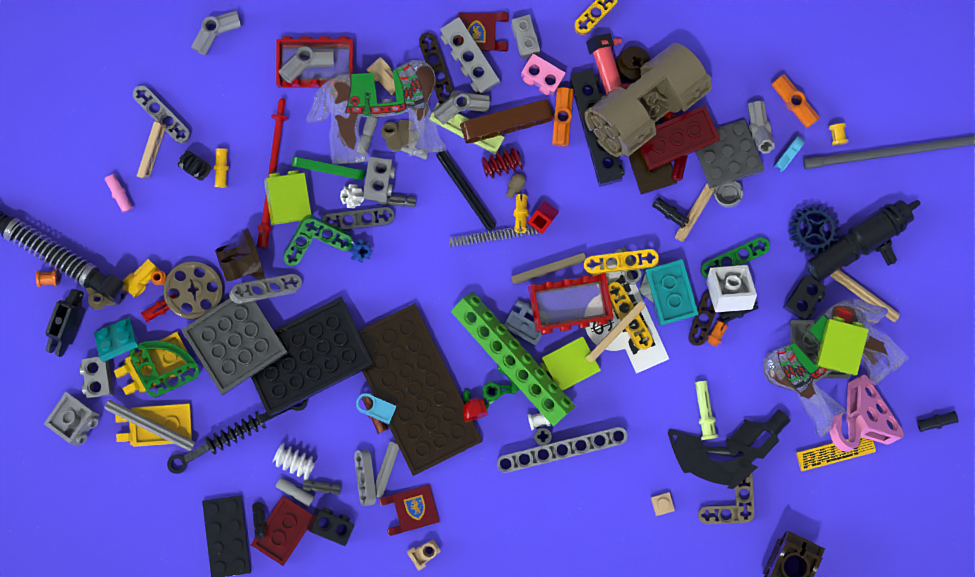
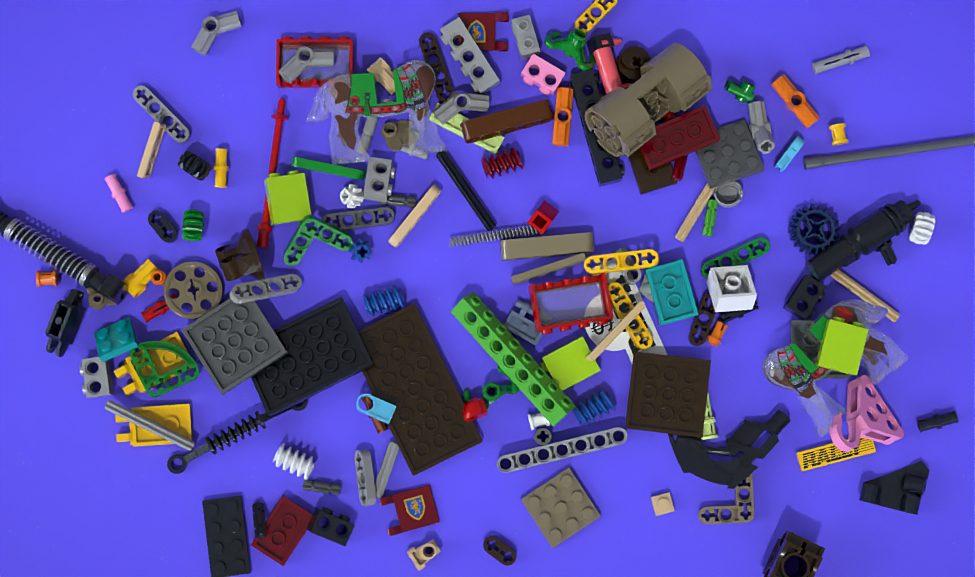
light grey plate [44,392,100,447] -> none
light grey piece [276,477,315,506] -> none
dark tan cylinder [506,174,526,199] -> none
yellow pin [513,194,529,233] -> none
black pin [652,197,690,229] -> none
none -> black beam [148,210,178,243]
none -> green gear [182,209,204,242]
none -> blue piece [363,285,405,316]
none -> tan beam [388,184,442,248]
none -> dark brown beam [483,536,516,566]
none -> dark tan beam [500,232,595,261]
none -> dark tan plate [521,467,601,548]
none -> green piece [544,29,596,71]
none -> blue piece [573,390,616,427]
none -> dark brown plate [625,352,711,438]
none -> bright green axle [702,199,718,237]
none -> green plate [724,79,756,103]
none -> light grey pin [812,45,870,74]
none -> black panel [859,461,930,515]
none -> white gear [909,212,936,245]

